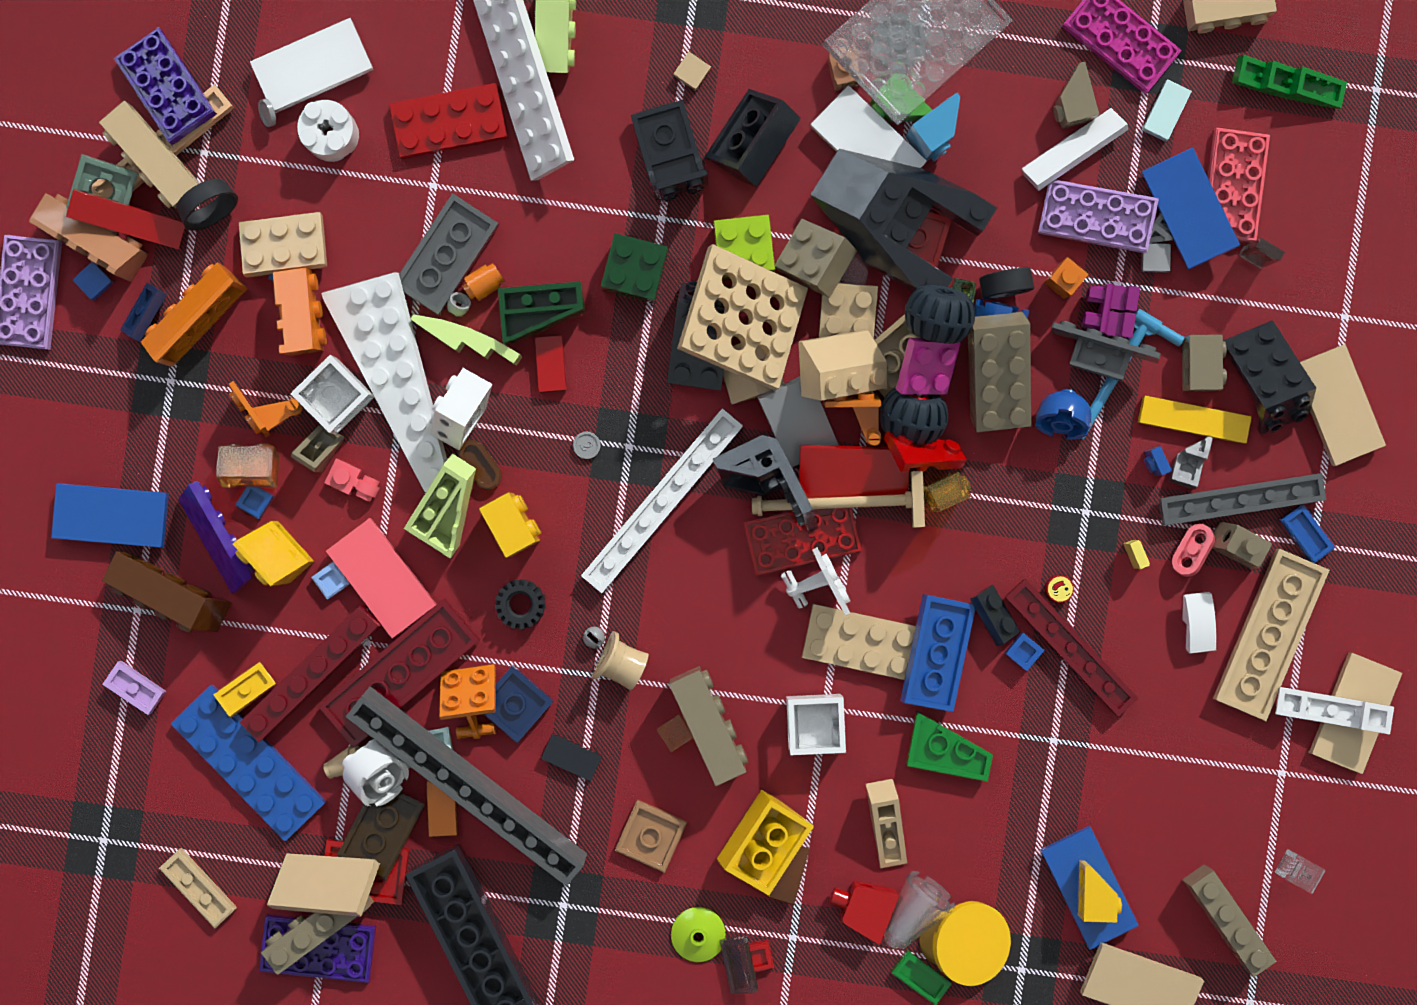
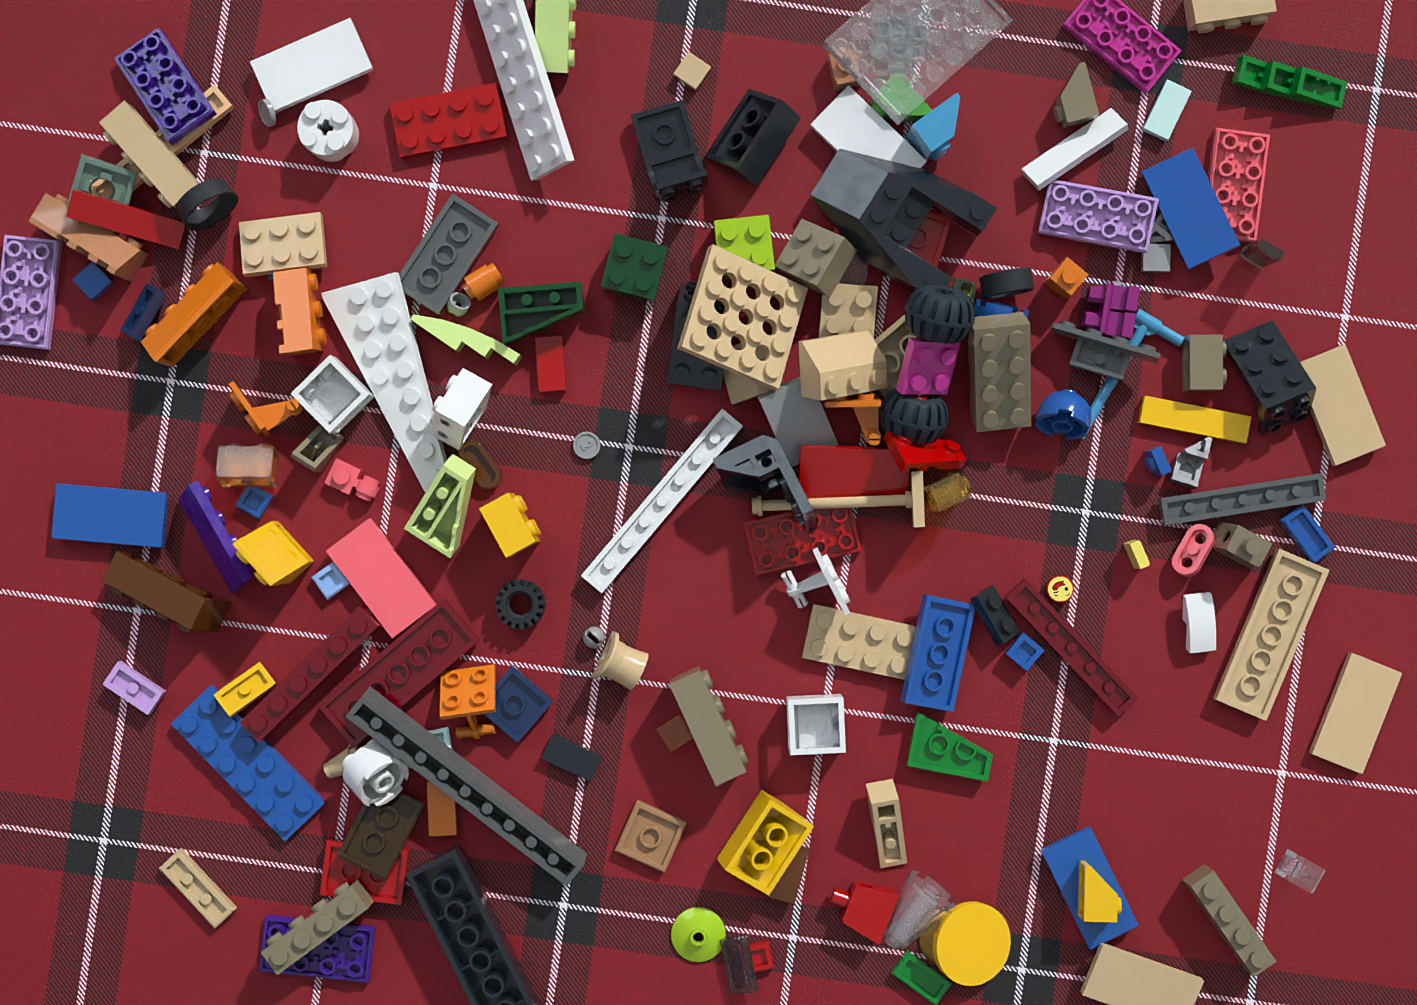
tan tile [267,853,380,917] -> none
white slope [1275,687,1394,734] -> none

